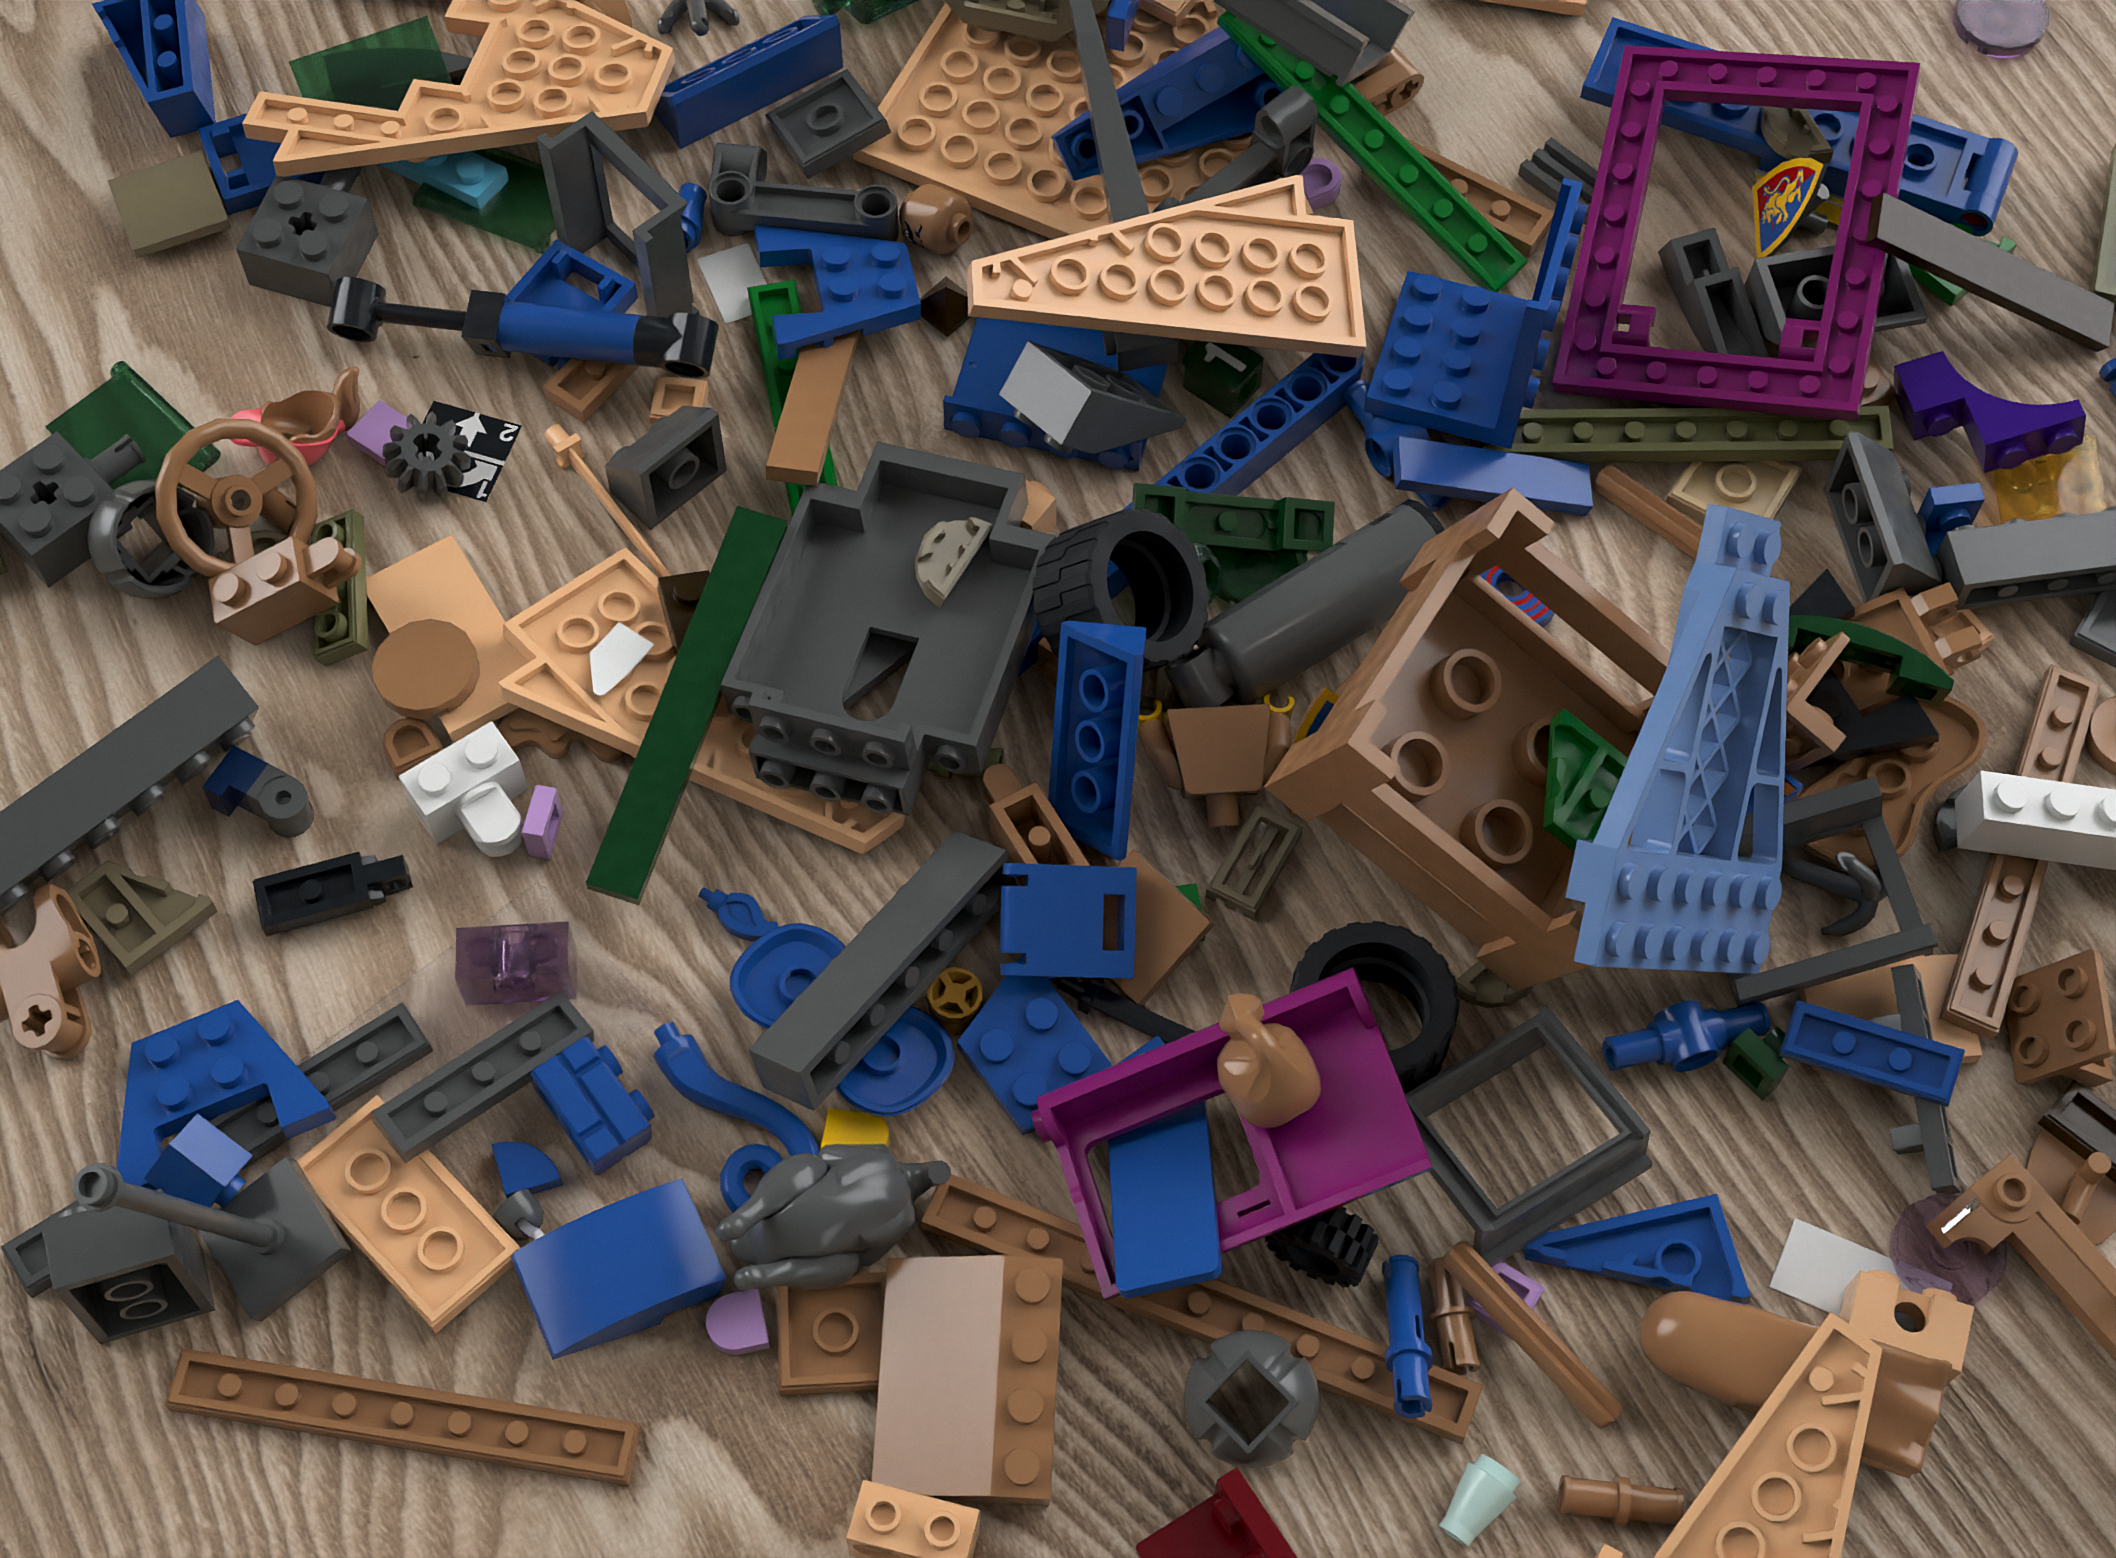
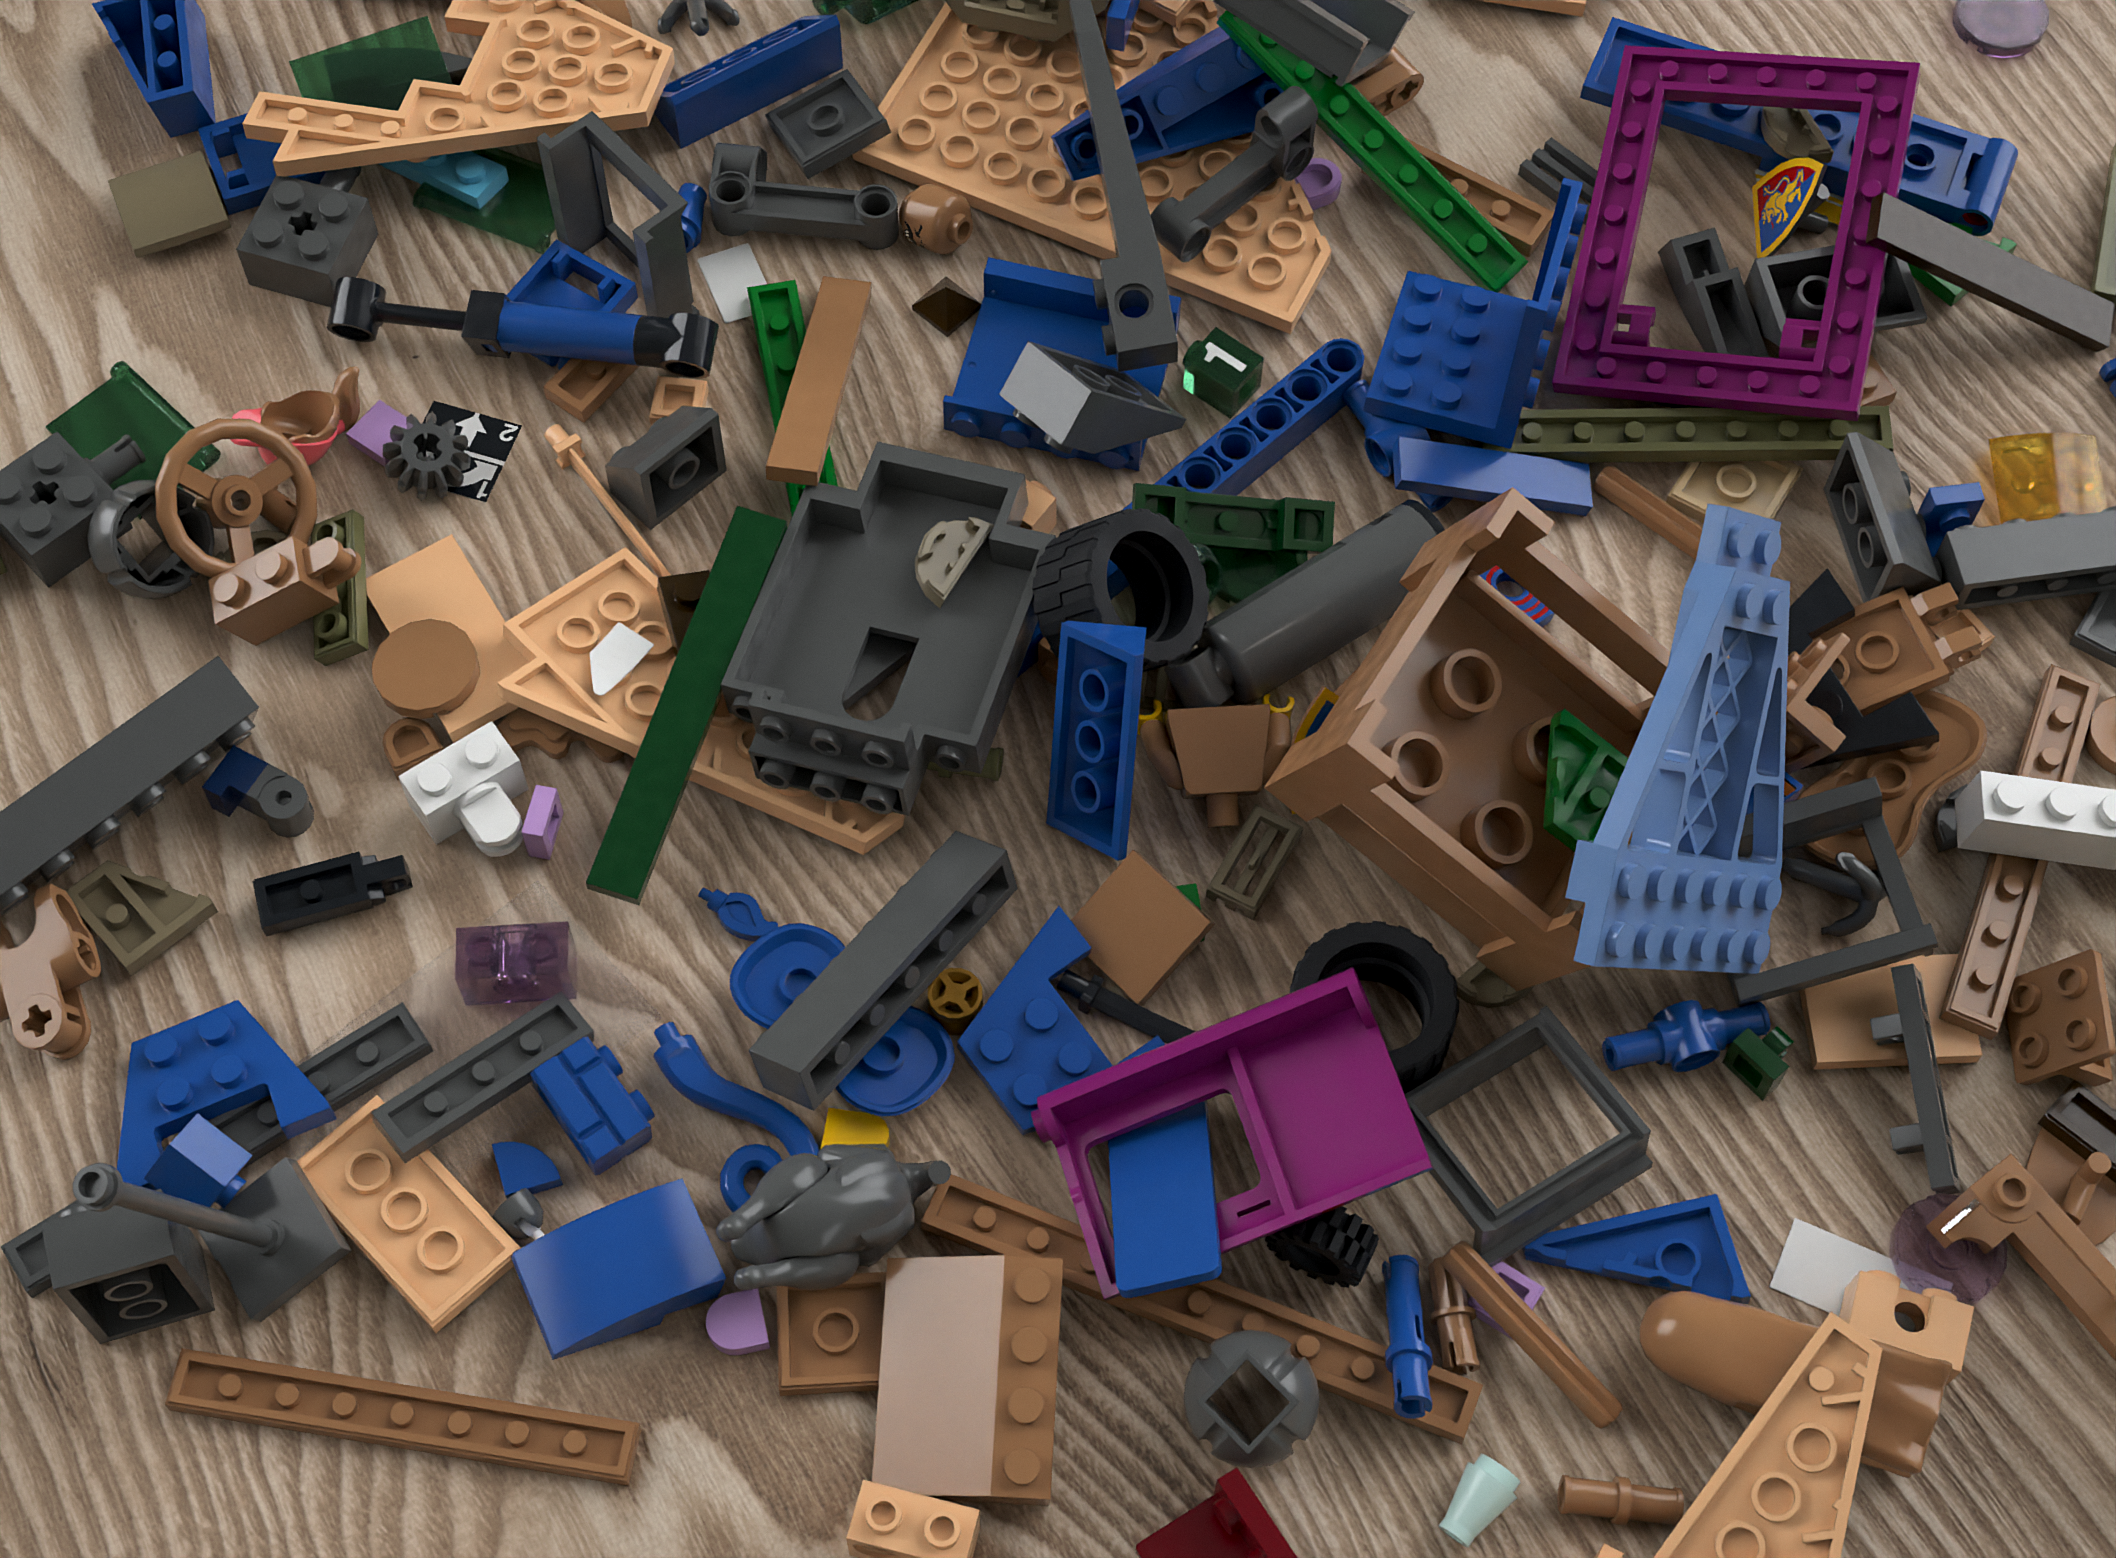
blue wing [754,225,921,360] -> none
light nougat wing [967,175,1367,358] -> none
medium nougat brick [983,764,1090,886] -> none
blue container [1000,863,1137,979] -> none
medium nougat piece [1217,993,1321,1129] -> none
blue tile [1780,1000,1965,1107] -> none
dark green slope [1788,615,1954,707] -> none
dark purple arch [1894,351,2086,473] -> none

